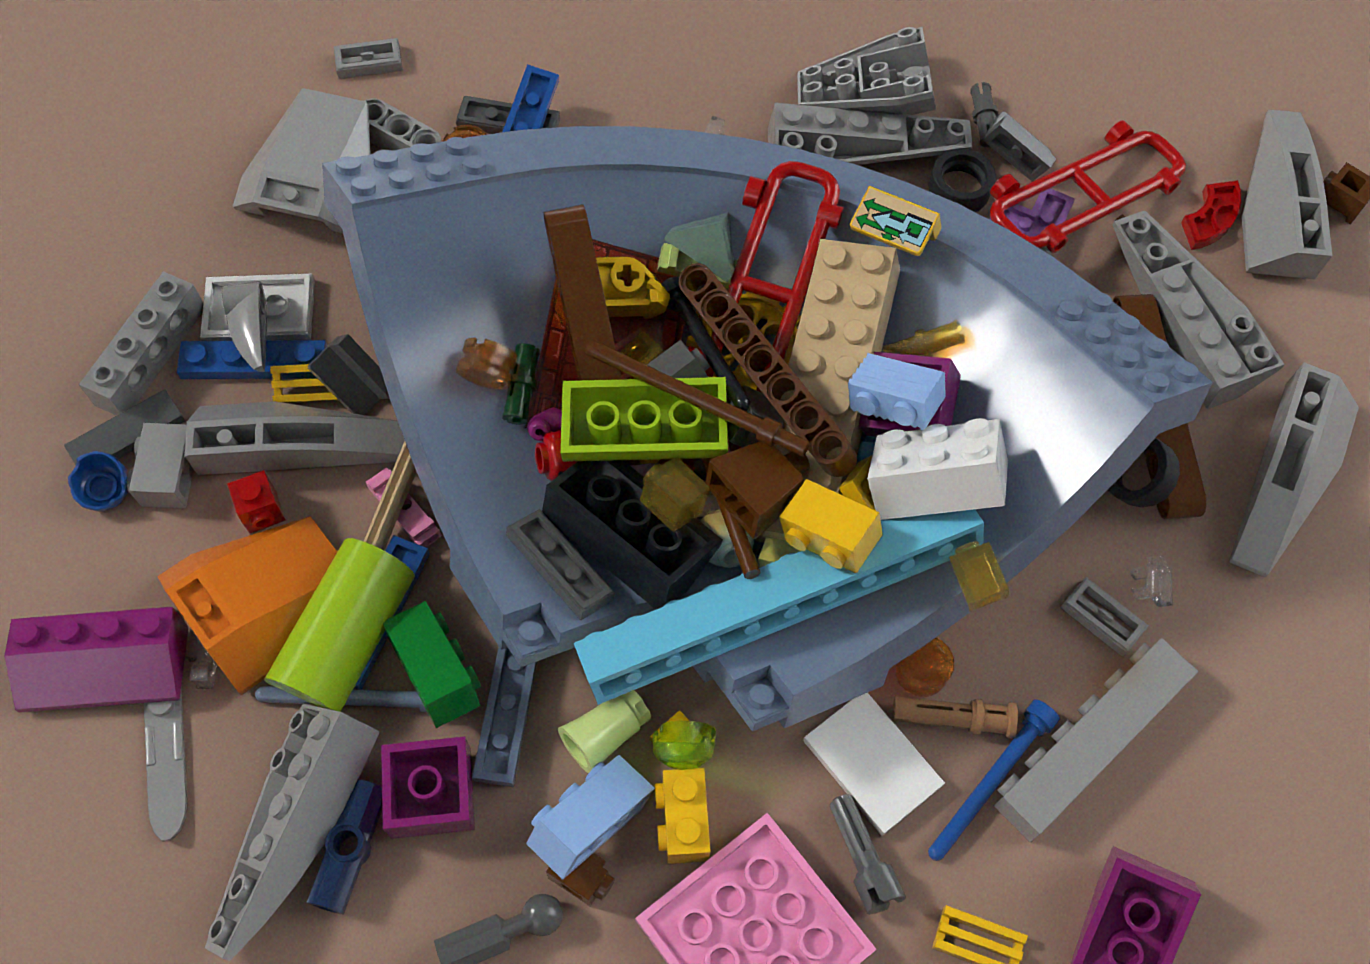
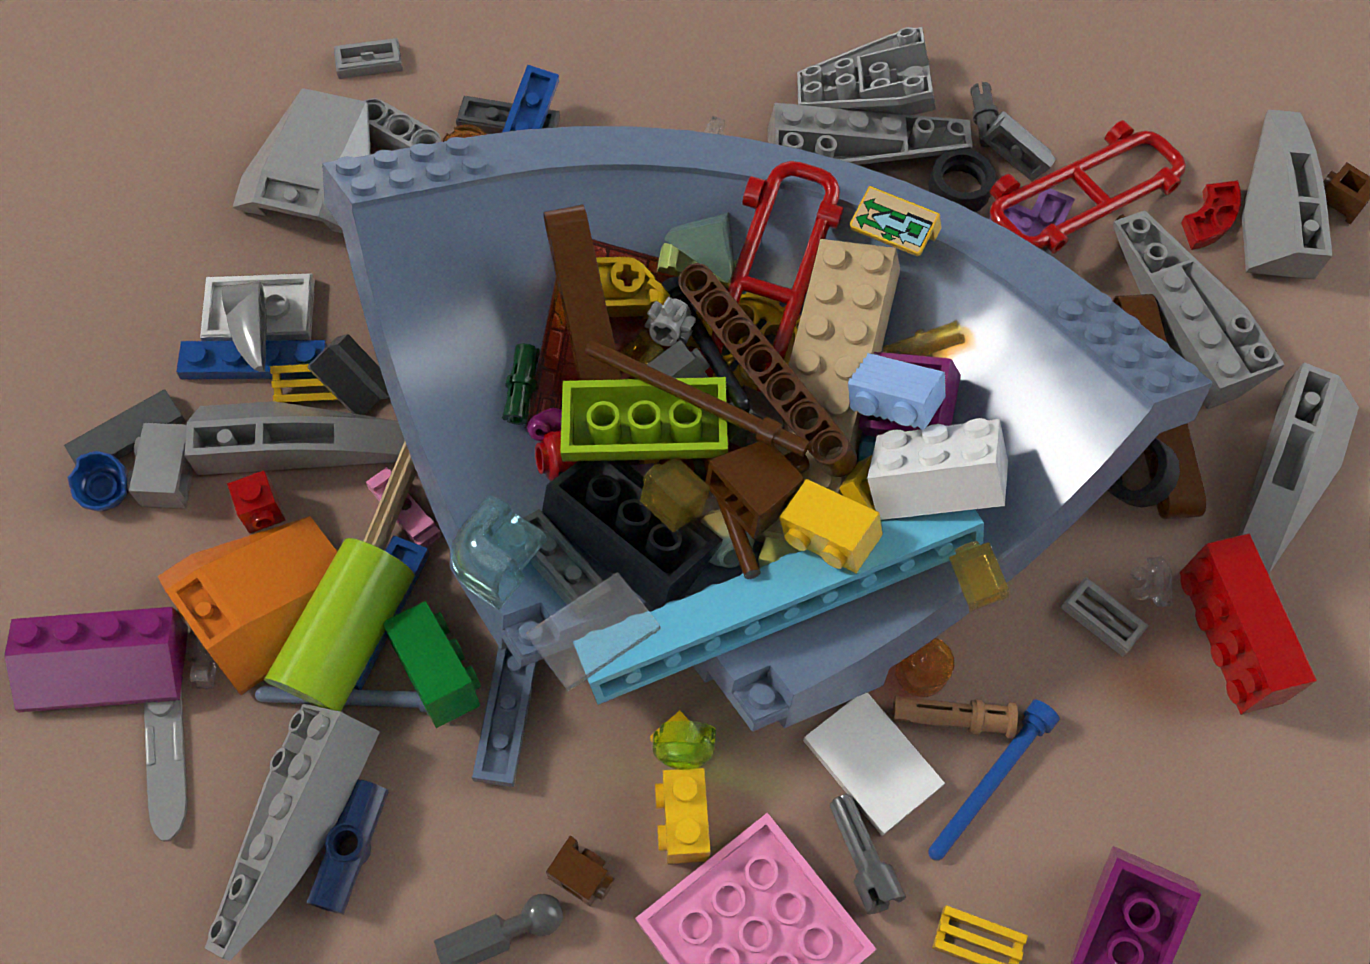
light grey brick [79,271,203,416] -> none
magenta brick [381,736,475,839] -> none
clear orange wheel [456,337,518,390] -> none
light blue brick [526,755,655,879] -> none
yellowish green plant [558,690,651,773] -> none
light grey brick [994,638,1199,842] -> none
none -> clear light blue brick [451,495,547,610]
none -> clear piece [526,572,661,691]
none -> light grey gear [645,297,696,347]
none -> red brick [1179,533,1317,715]

